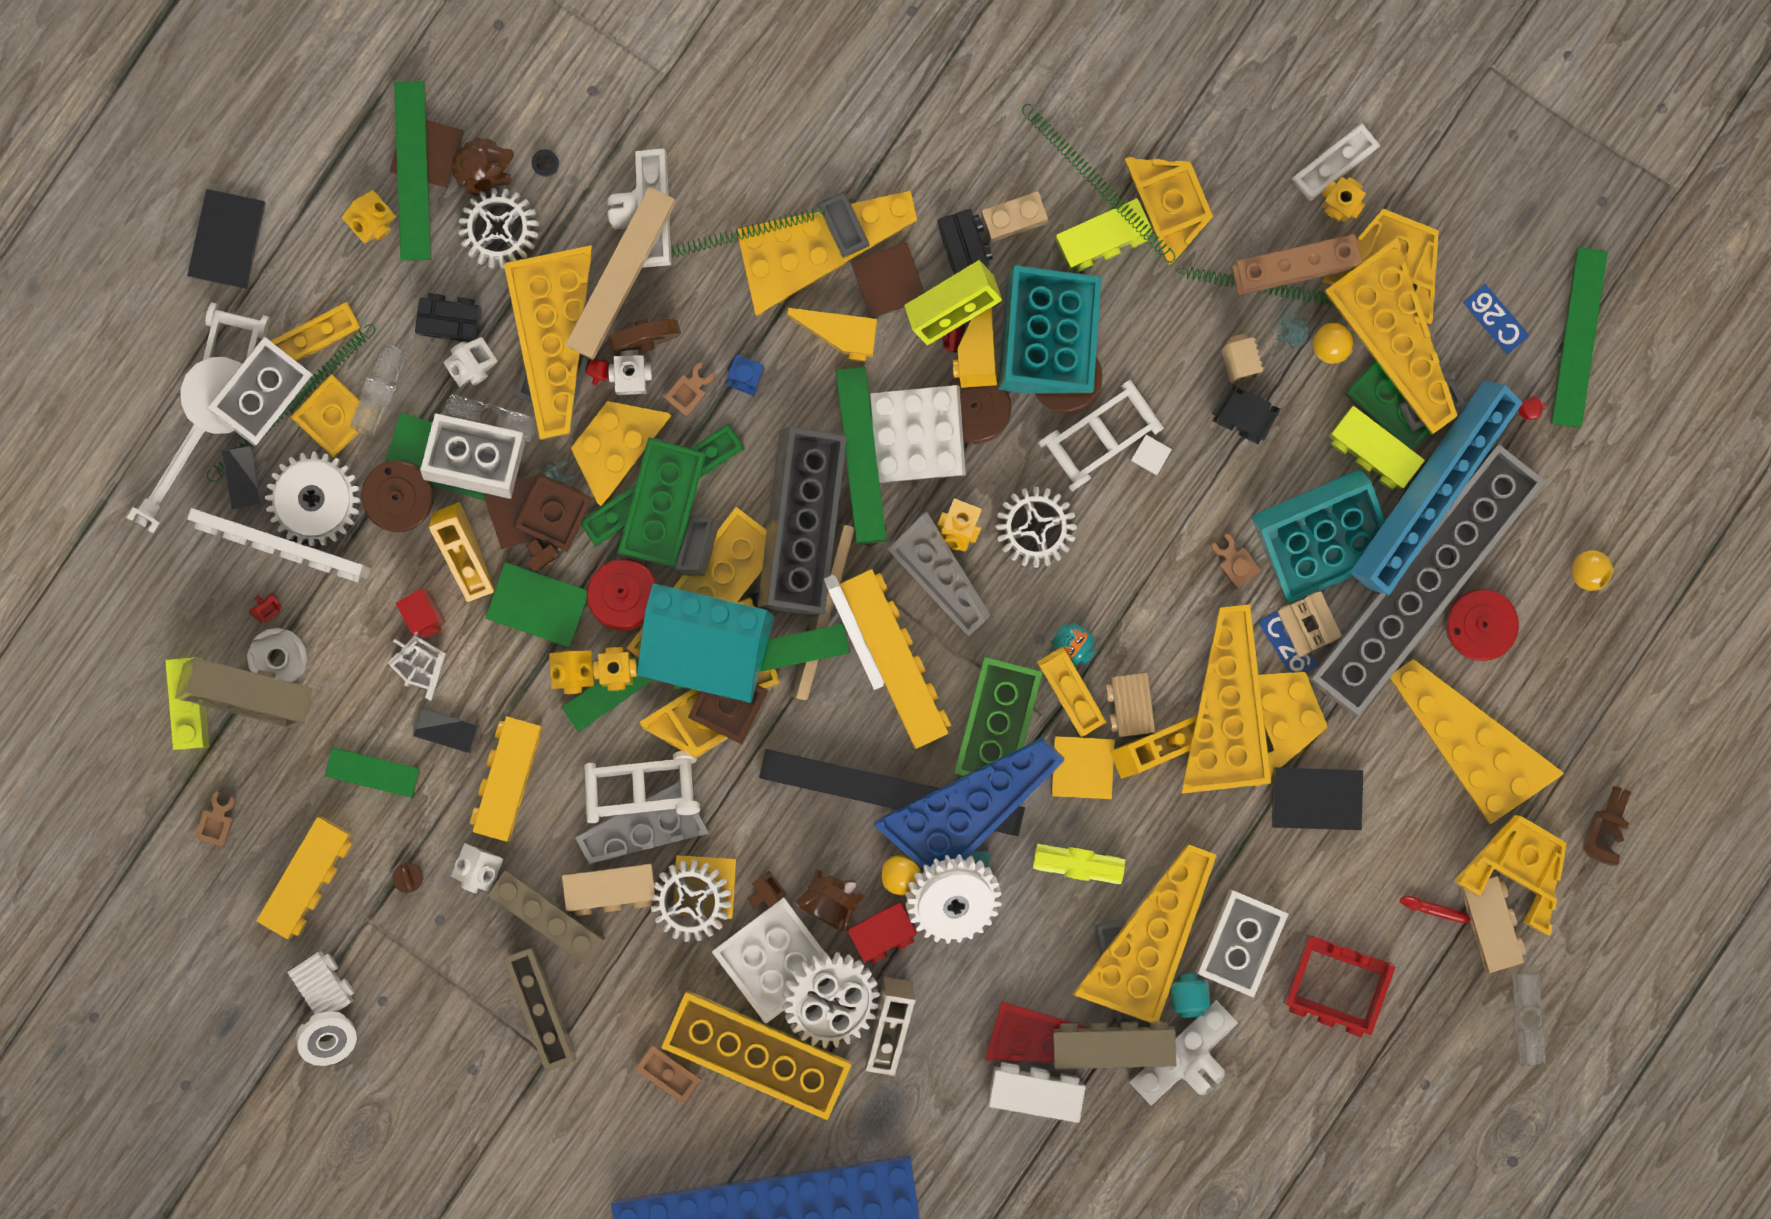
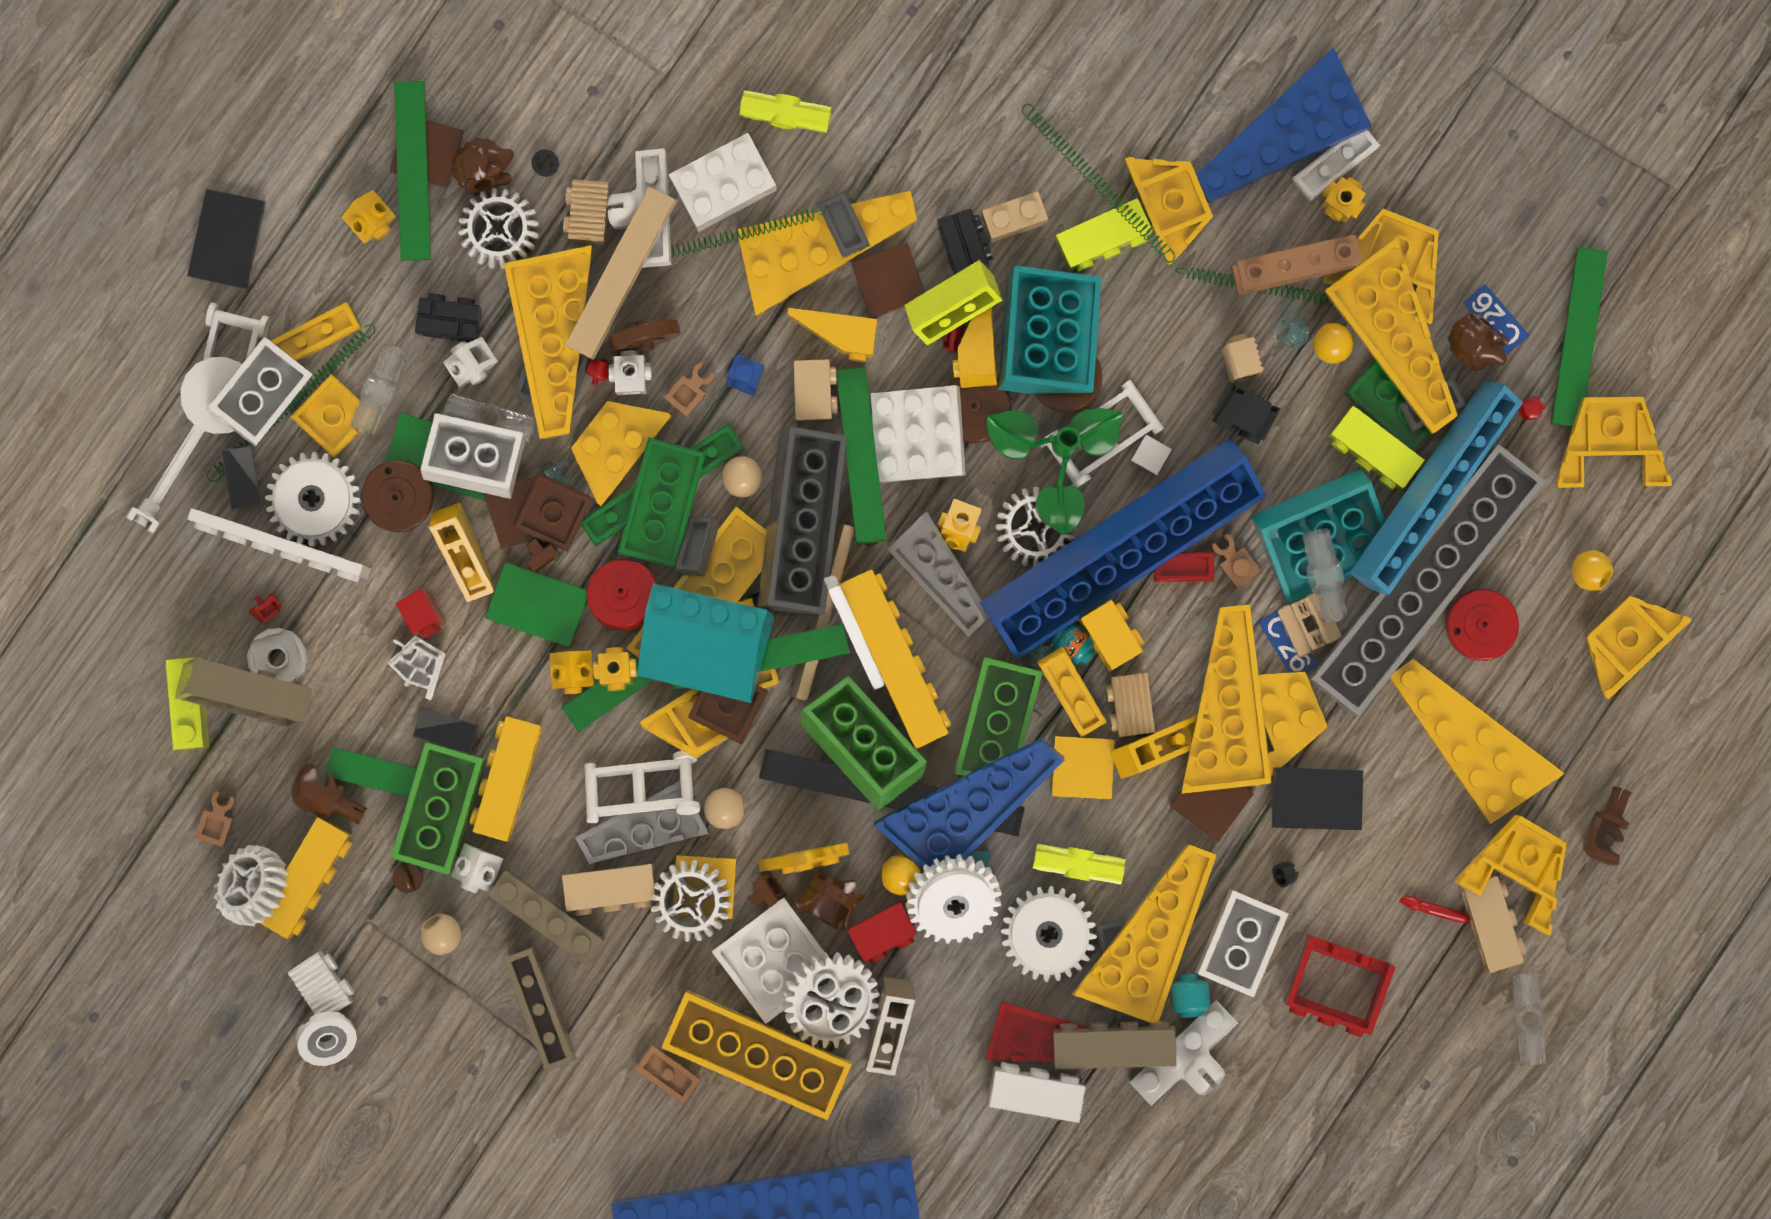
none -> white gear [213,845,289,926]
none -> reddish brown piece [291,764,367,824]
none -> bright green brick [391,742,487,875]
none -> tan piece [420,913,462,956]
none -> tan brick [563,180,610,245]
none -> white brick [669,133,777,232]
none -> tan piece [704,788,744,829]
none -> tan piece [721,456,763,497]
none -> neon yellow piece [739,90,832,134]
none -> yellow wing [757,843,849,874]
none -> tan brick [794,359,838,423]
none -> bright green brick [800,676,927,811]
none -> blue brick [980,438,1266,660]
none -> green plant [986,408,1123,535]
none -> white gear [1001,886,1097,982]
none -> clear light blue plate [1029,642,1053,669]
none -> yellow brick [1078,600,1144,672]
none -> red tile [1154,551,1214,583]
none -> reddish brown tile [1170,787,1254,842]
none -> blue wing [1196,48,1371,203]
none -> black hinge [1272,862,1299,888]
none -> clear piece [1303,529,1348,623]
none -> reddish brown animal [1448,313,1510,371]
none -> yellow wing [1555,397,1672,488]
none -> yellow wing [1585,596,1692,700]

